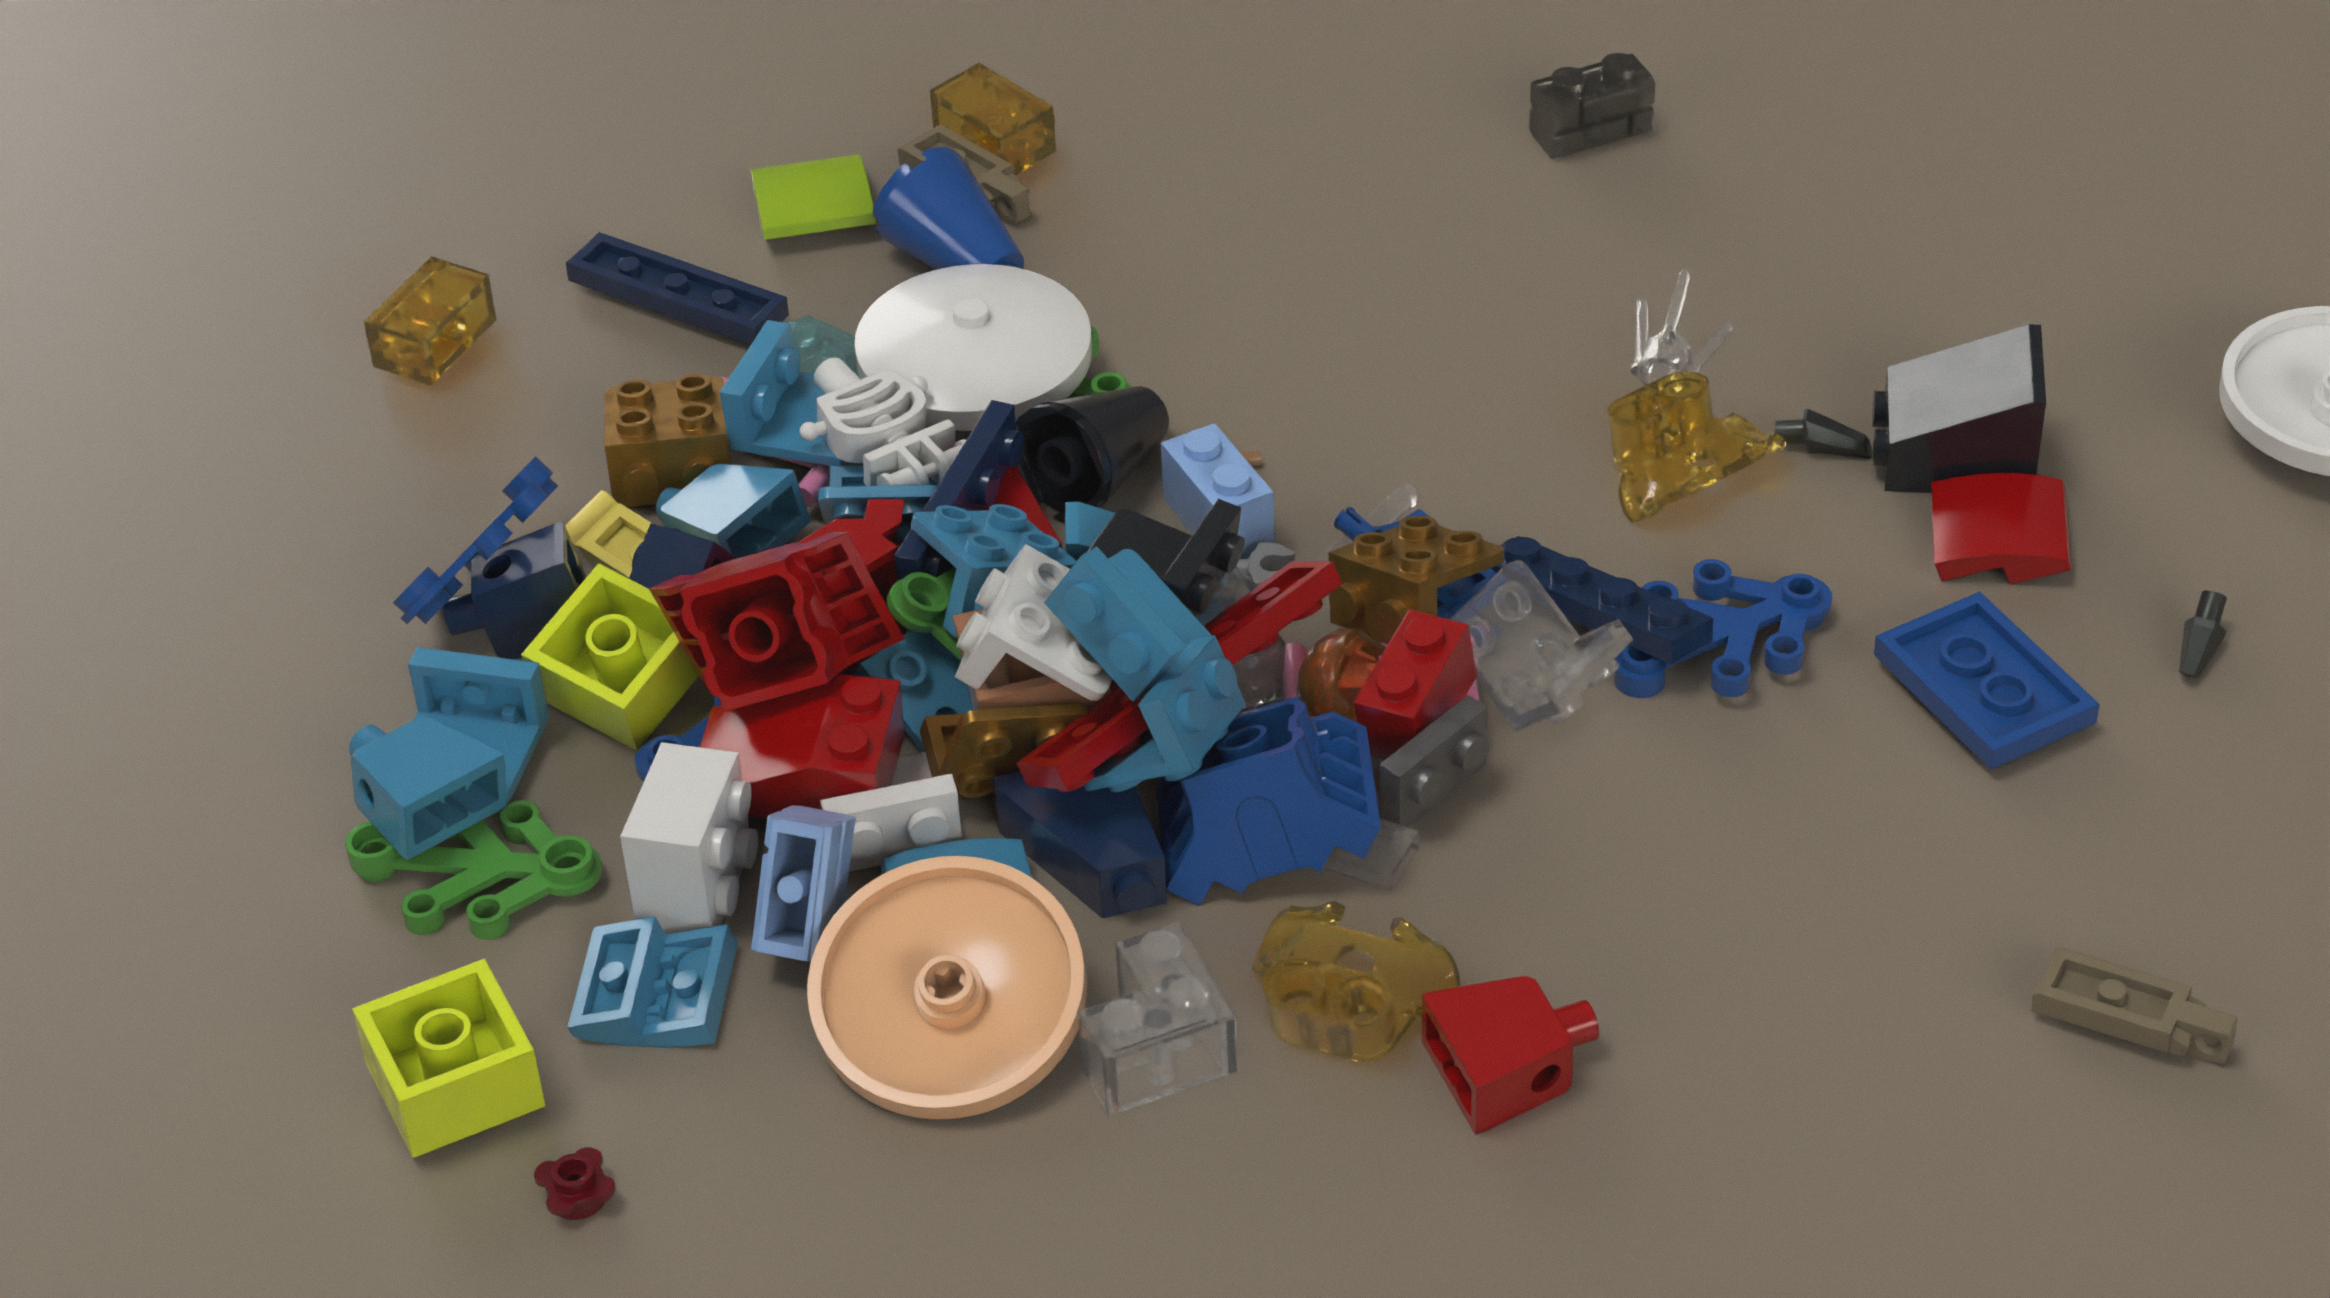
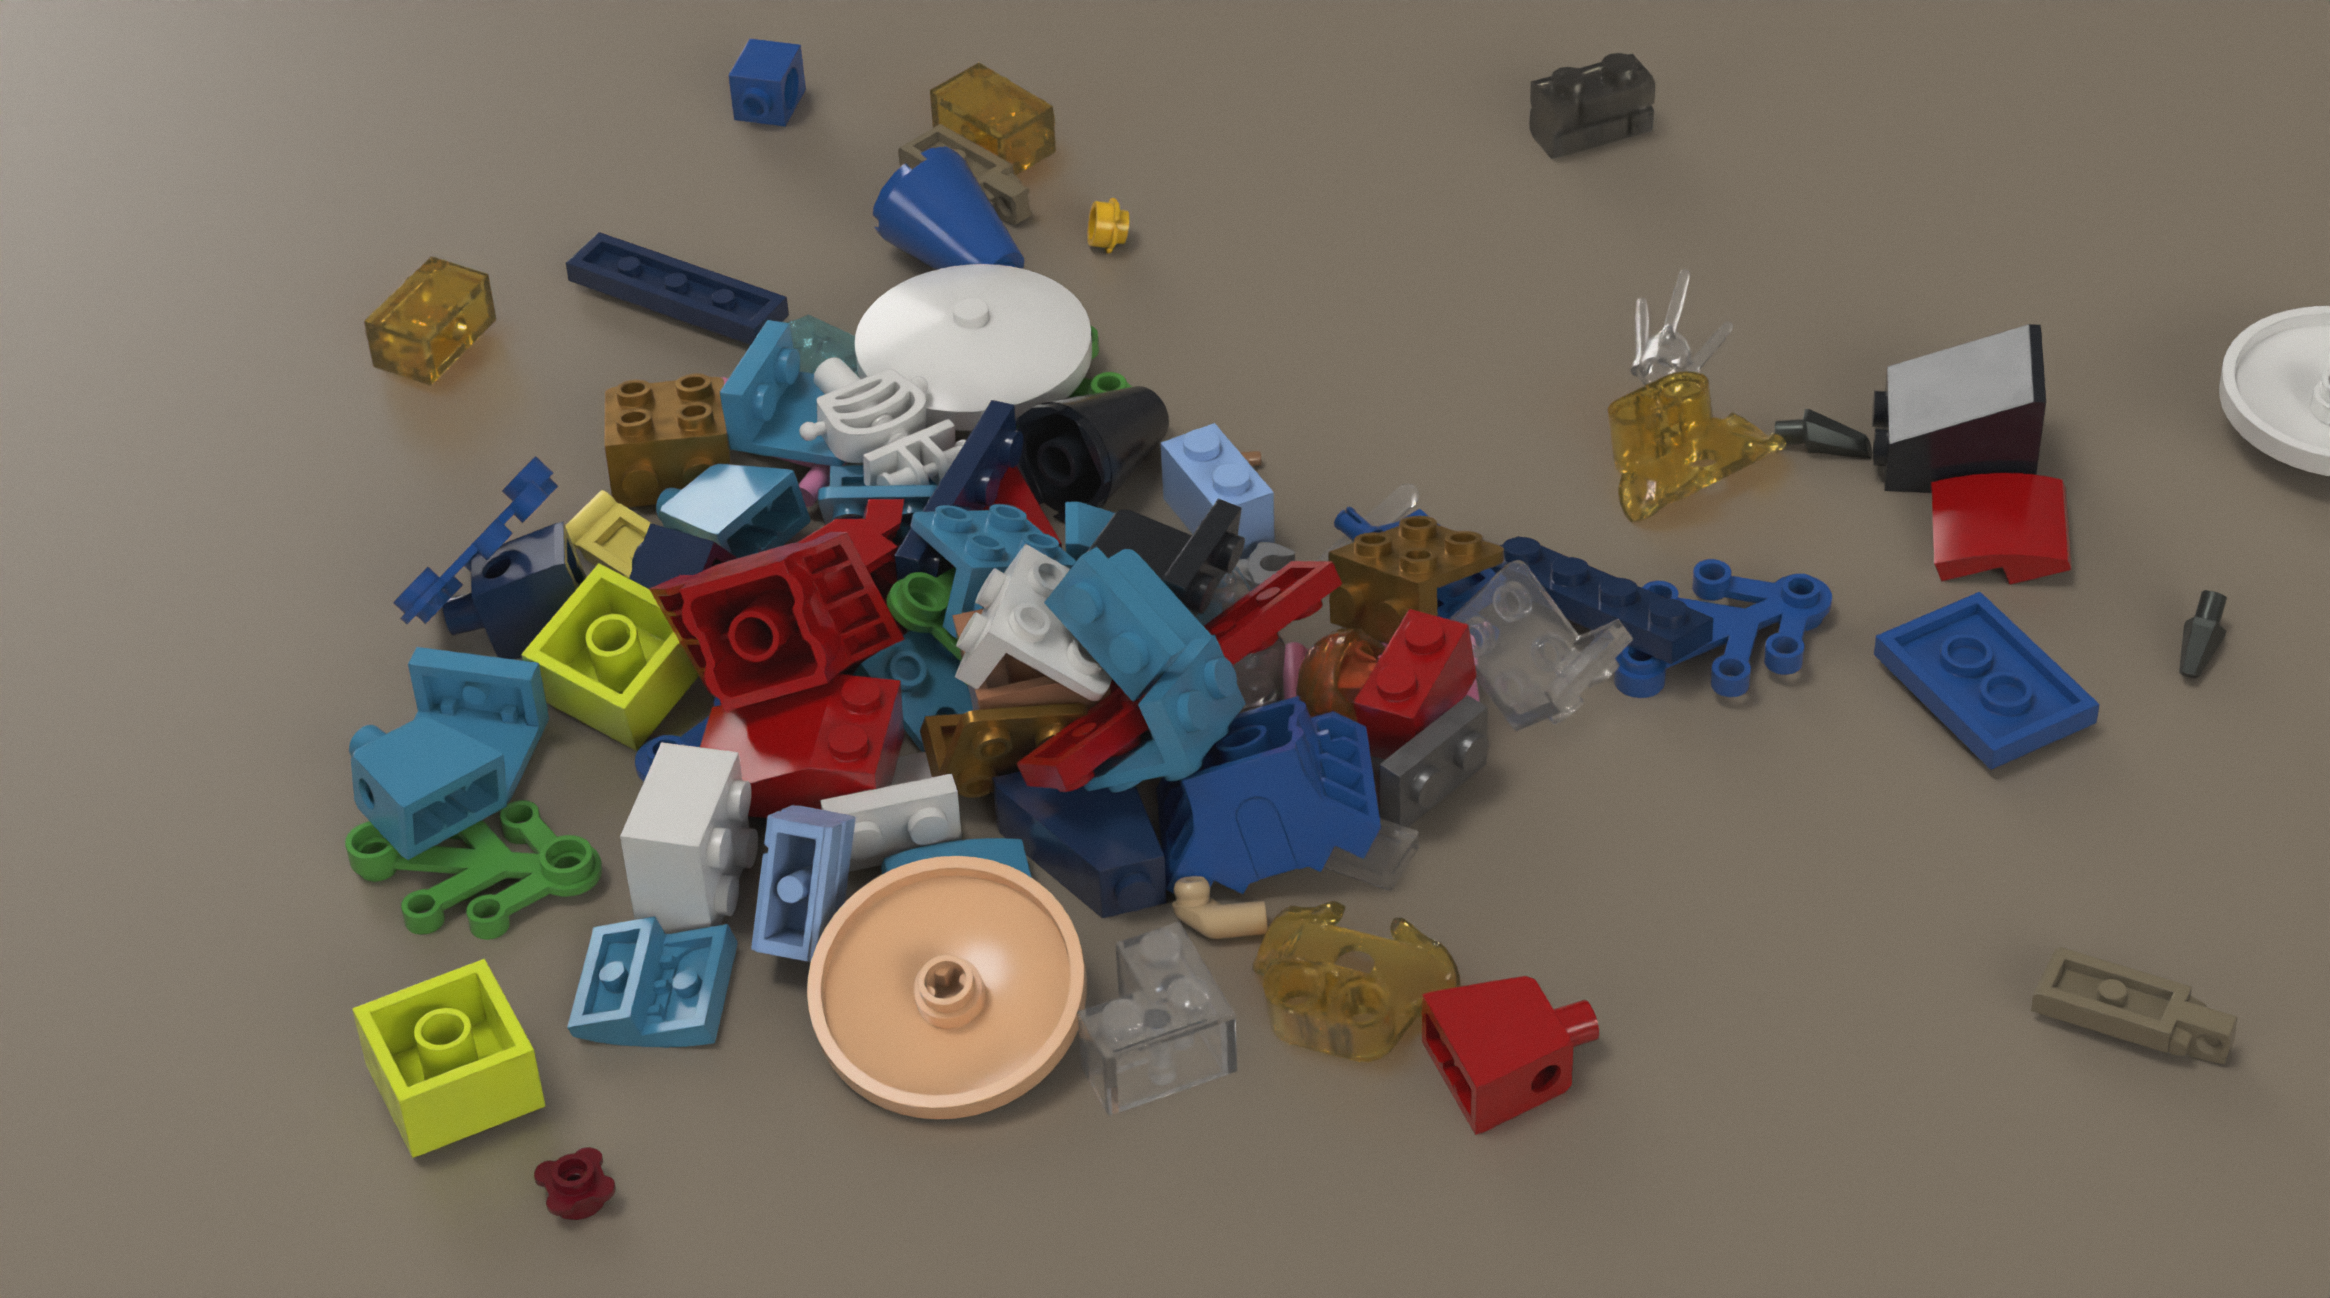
lime slope [750,154,876,240] -> none
none -> blue brick [728,39,806,127]
none -> yellow plate [1087,198,1129,254]
none -> tan arm [1172,876,1268,939]

